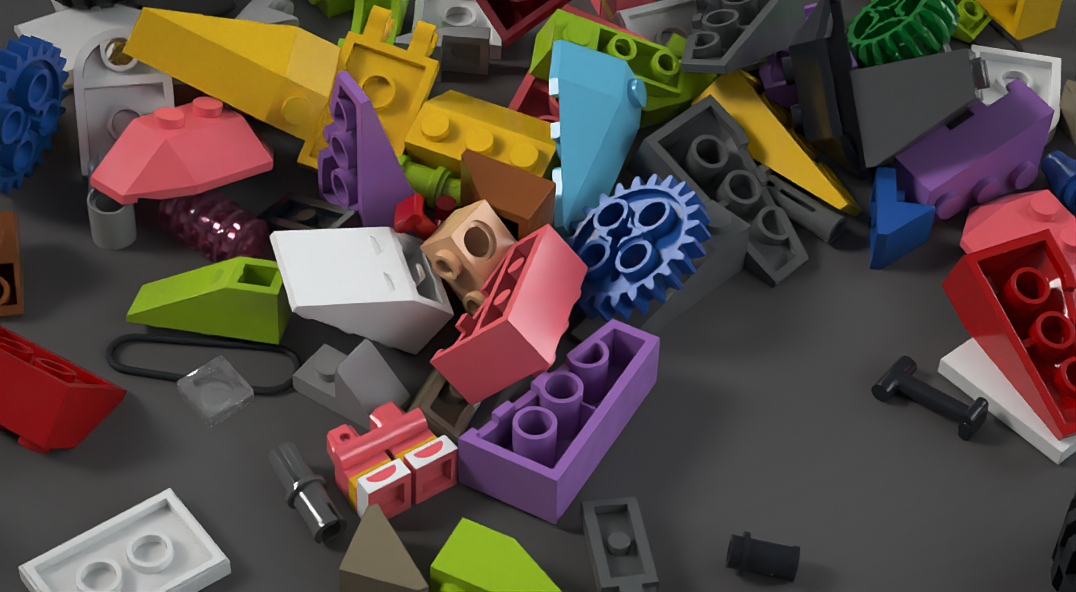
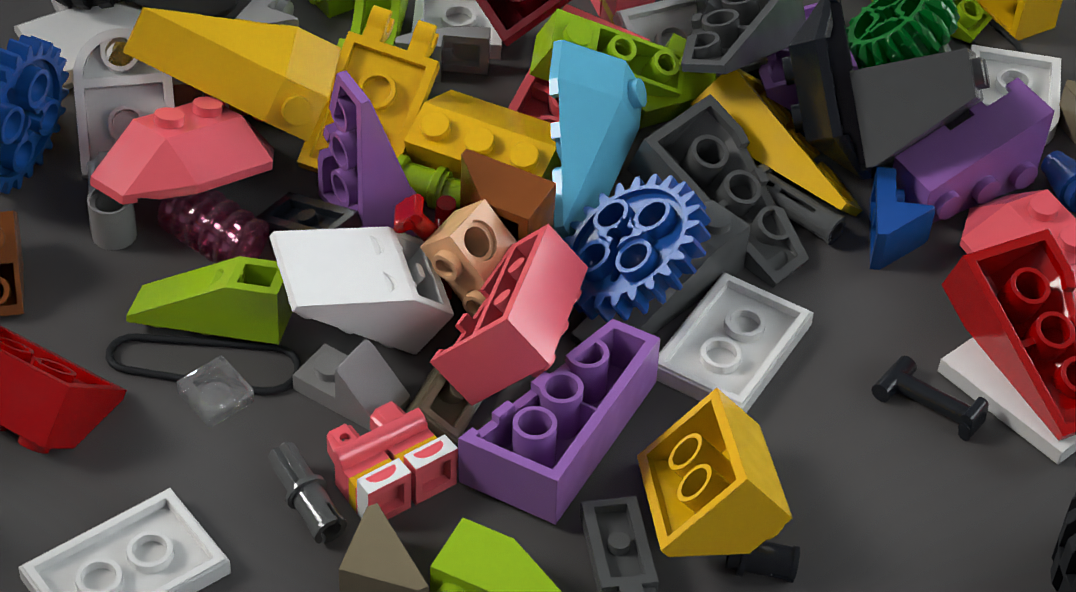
none -> yellow slope [637,388,793,557]
none -> white tile [657,272,814,413]

